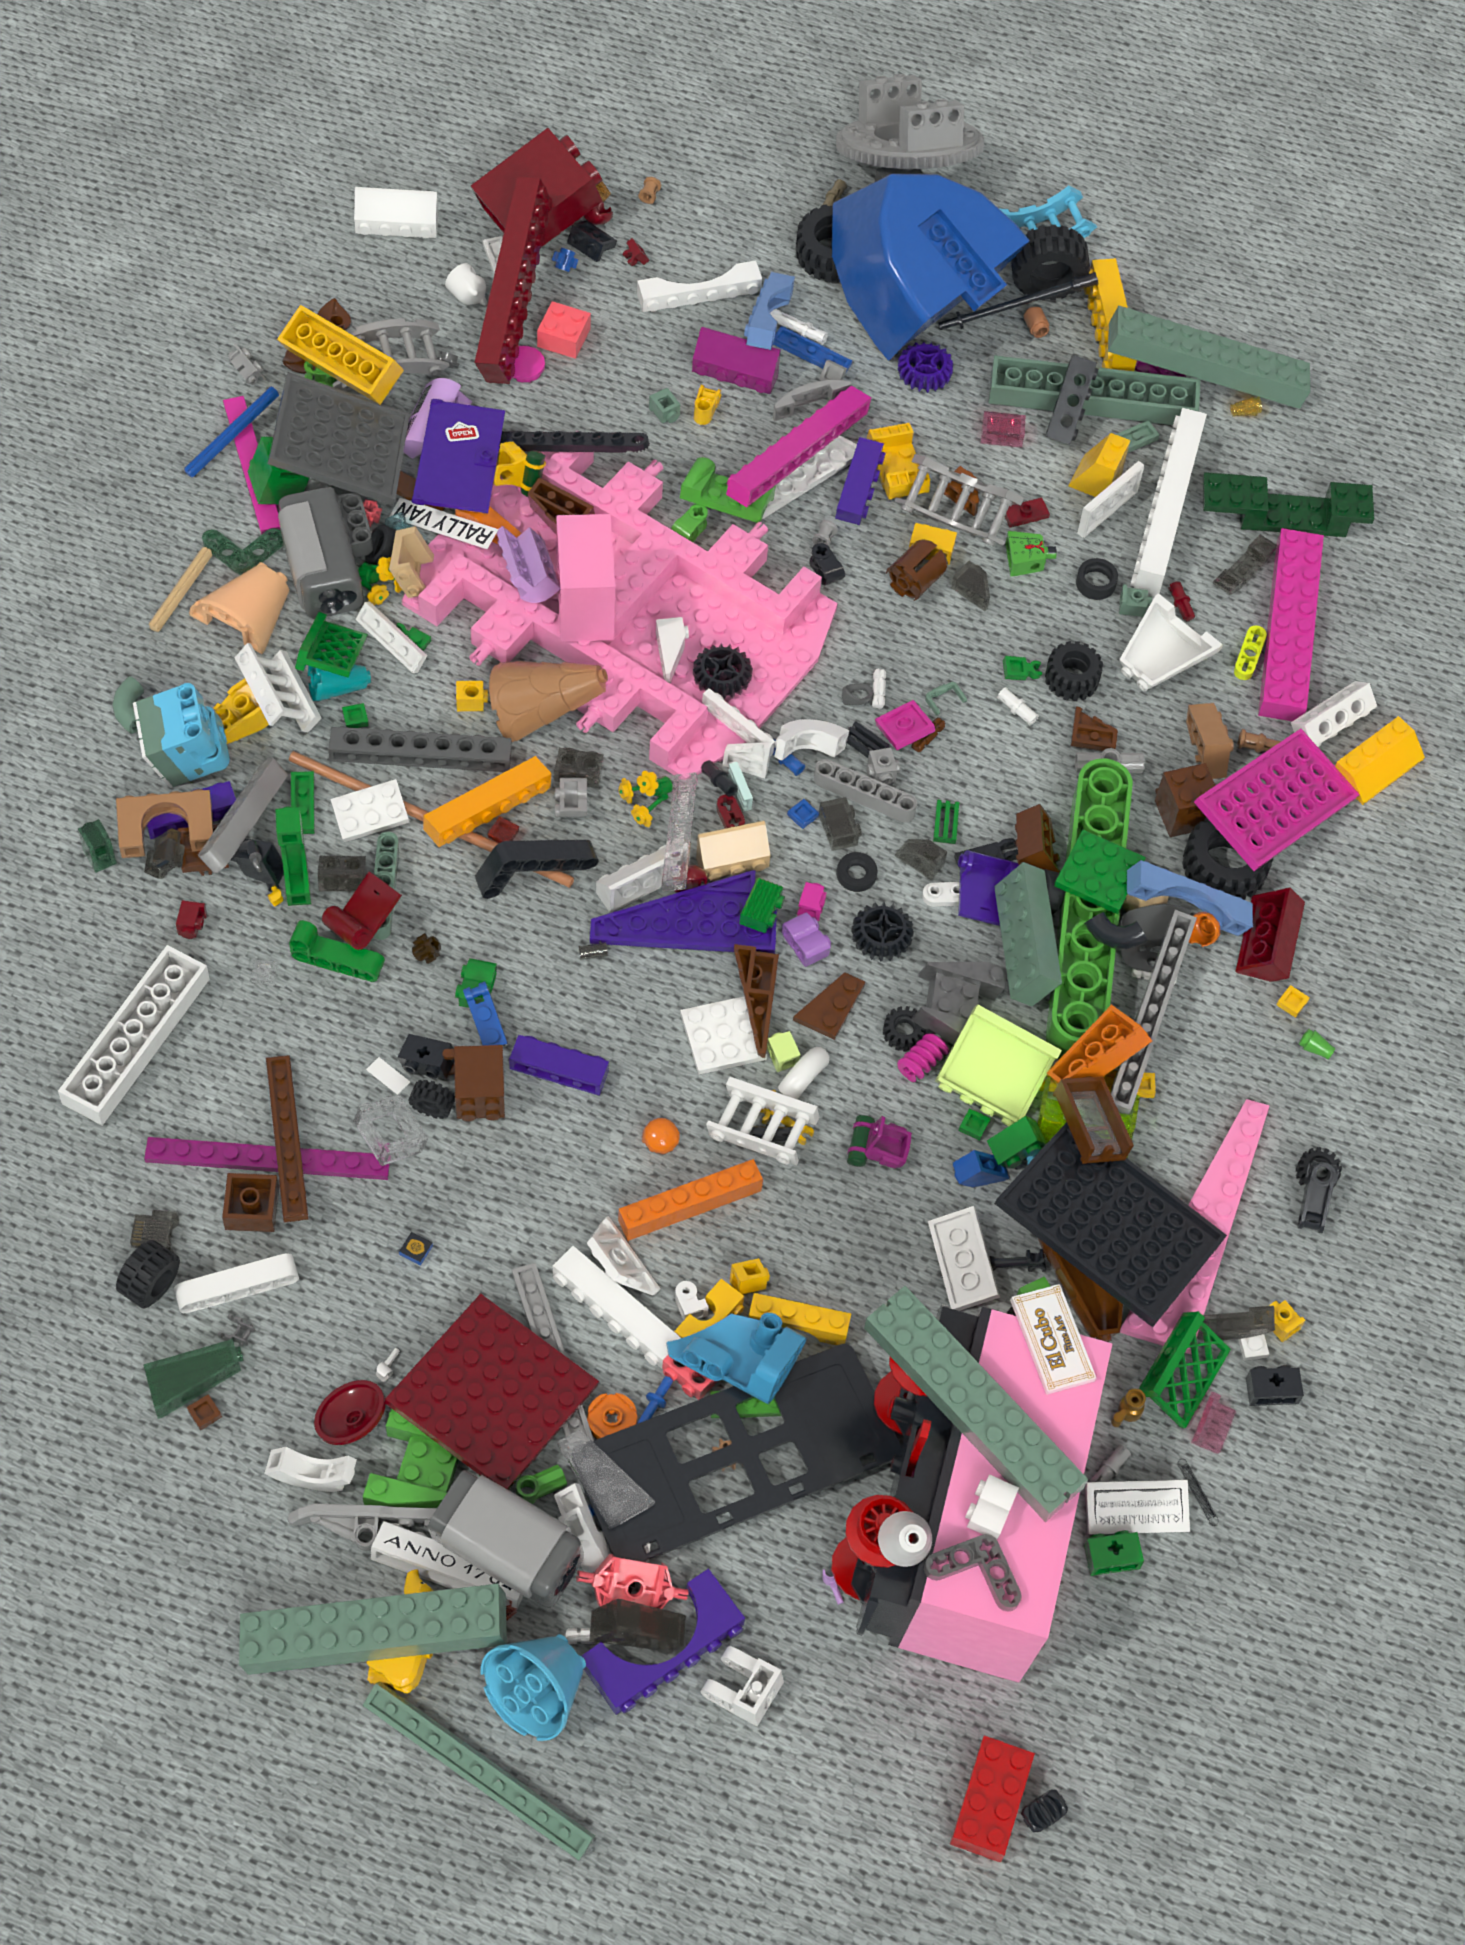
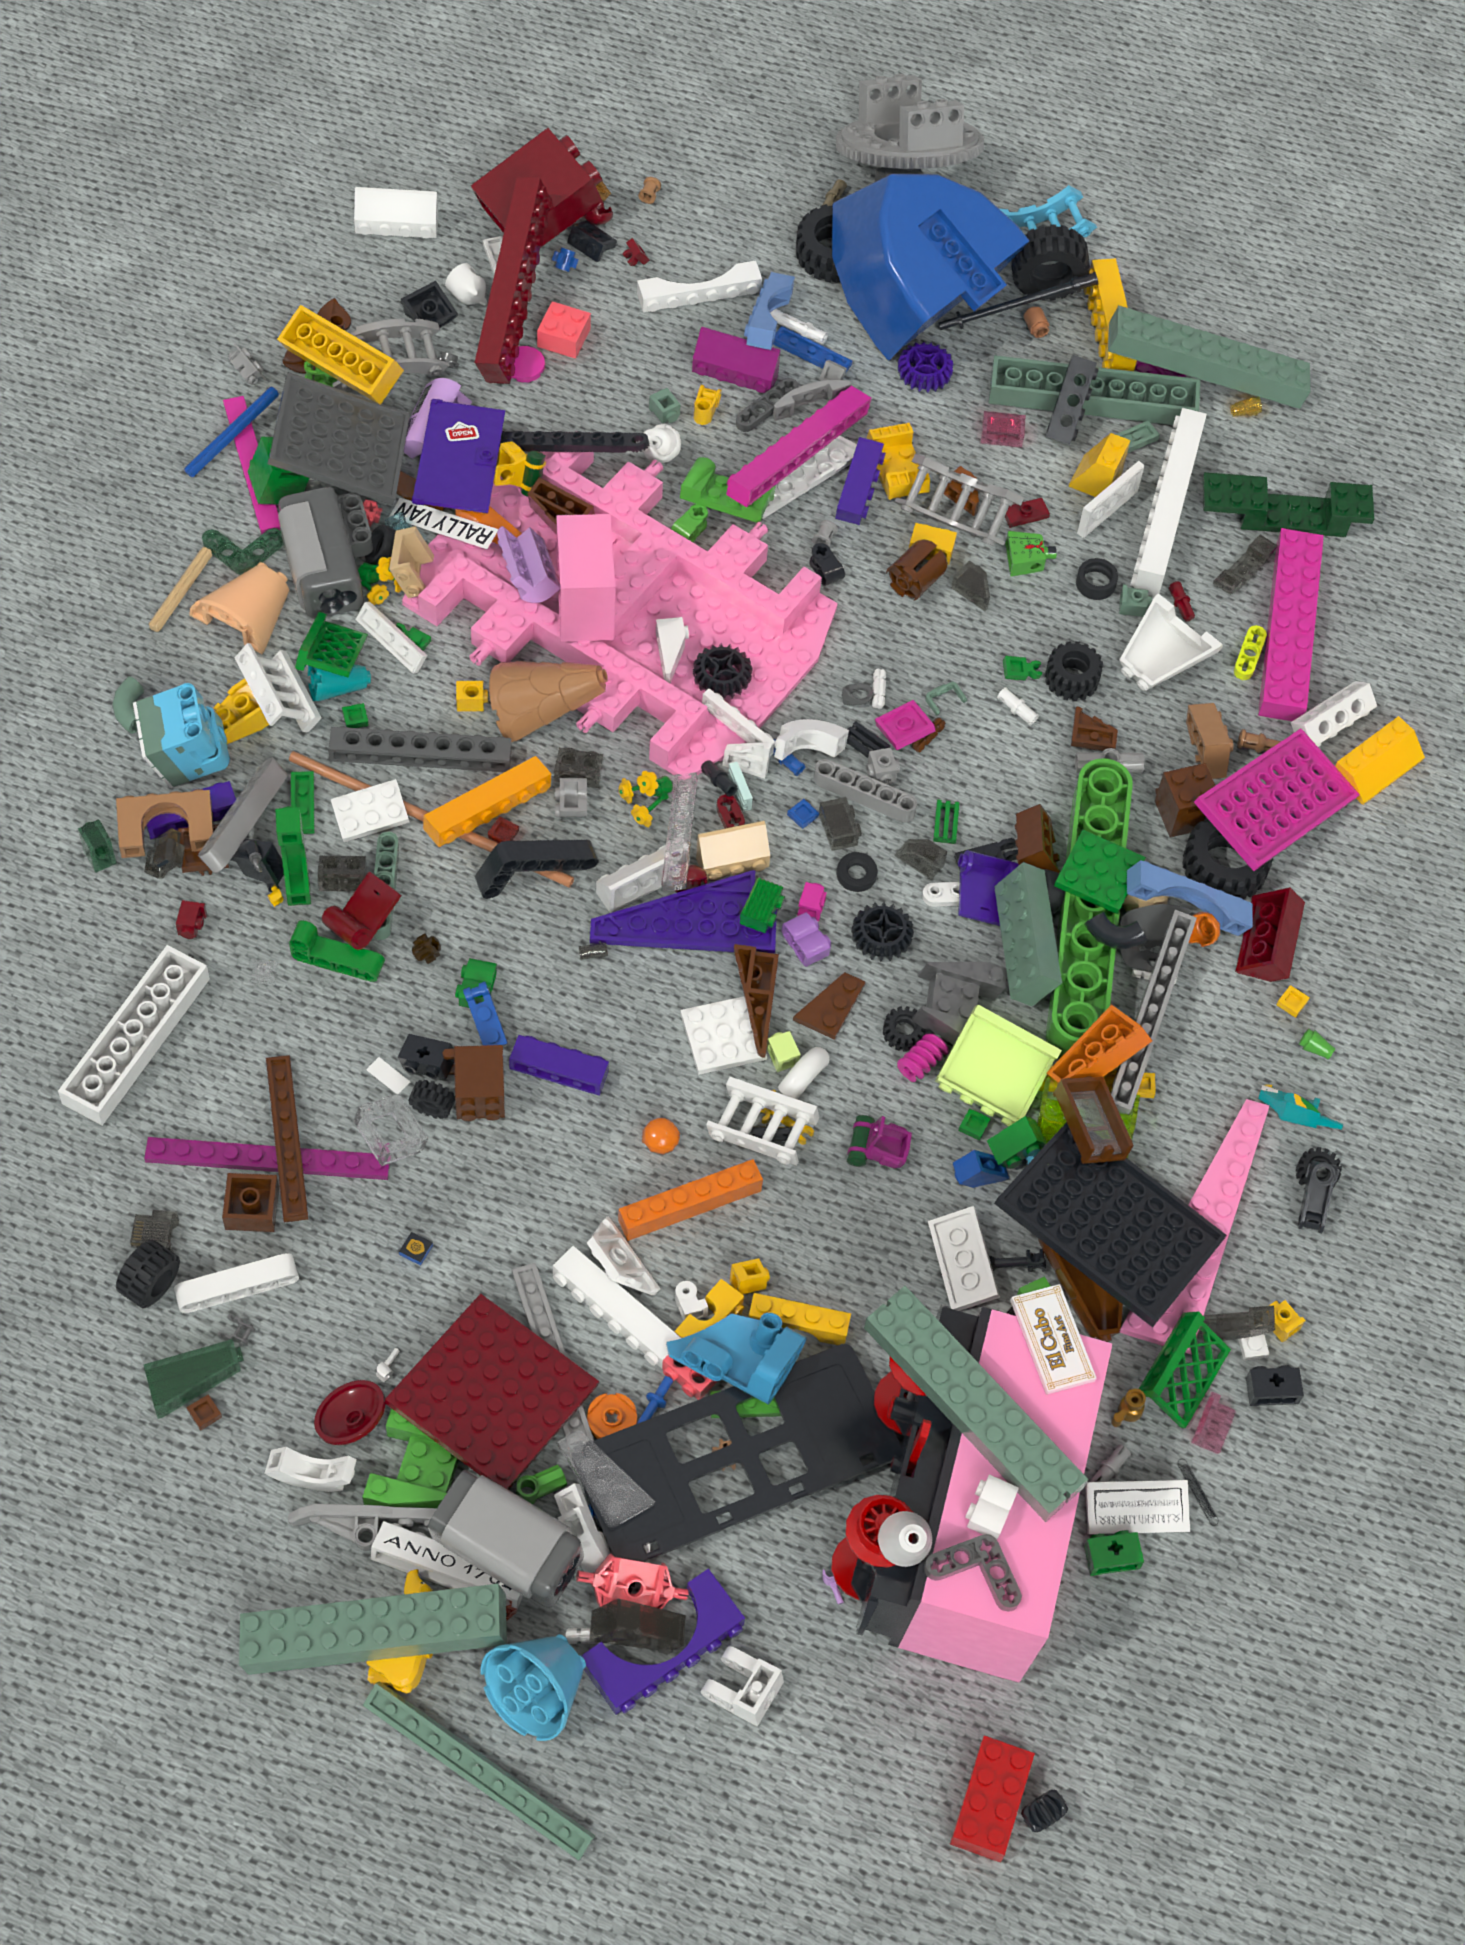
none -> black slope [400,281,458,328]
none -> white piece [643,424,681,463]
none -> dark grey beam [736,378,798,432]
none -> teal animal [1258,1084,1344,1130]

